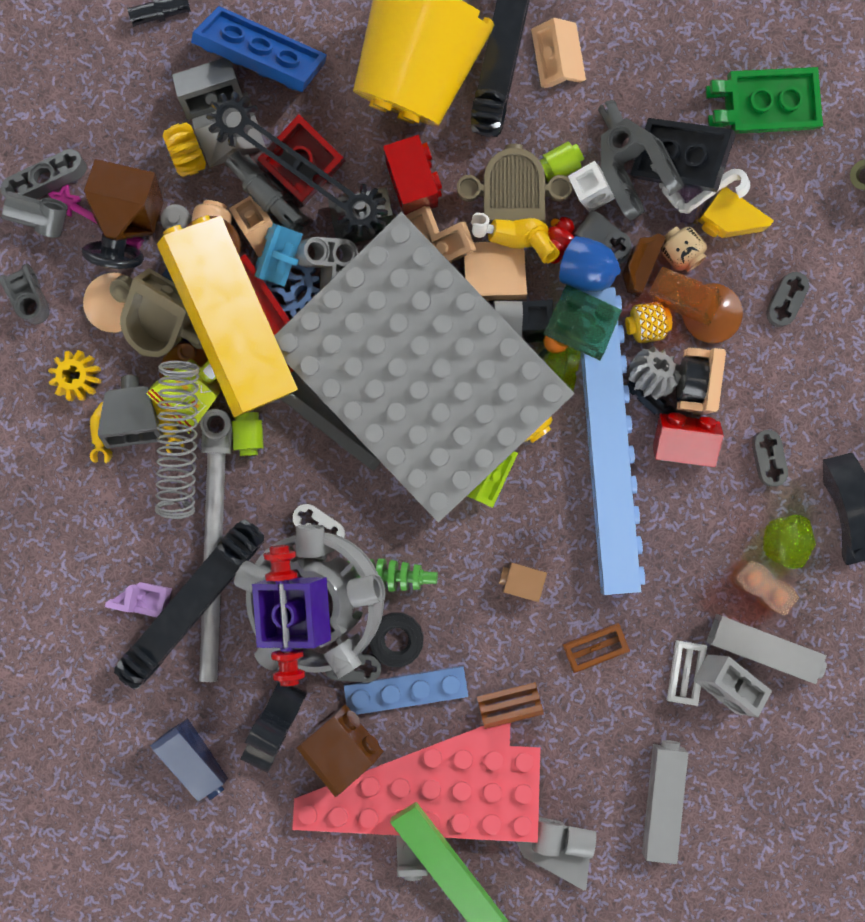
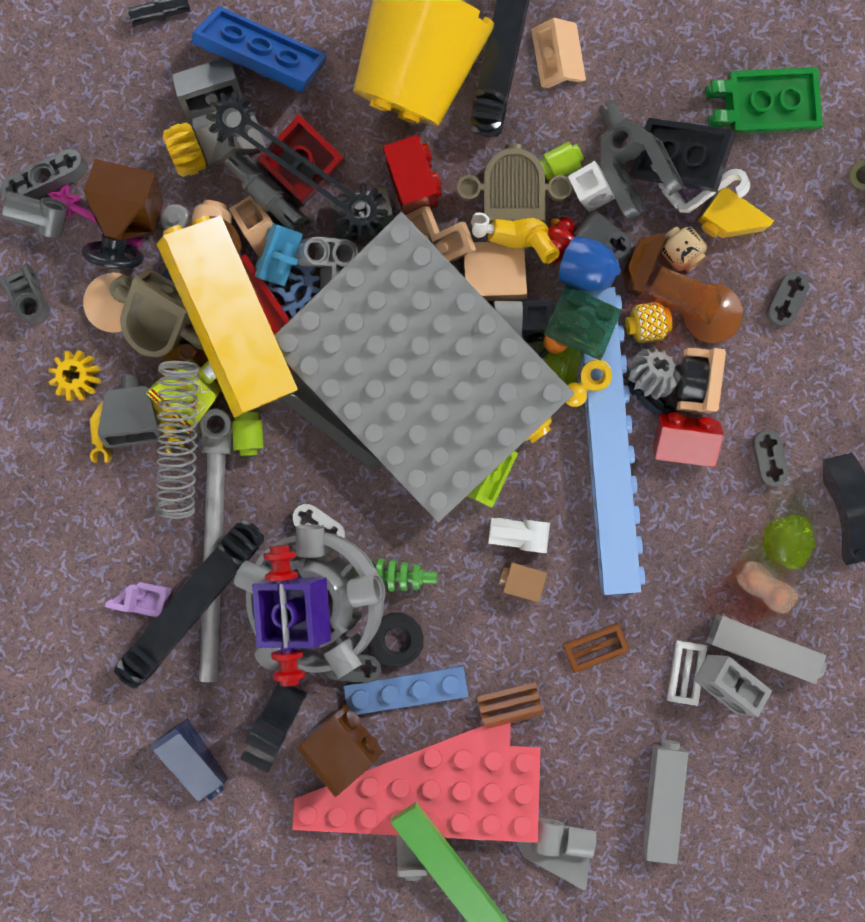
none -> white piece [488,518,550,553]
none -> yellow plate [565,359,612,407]

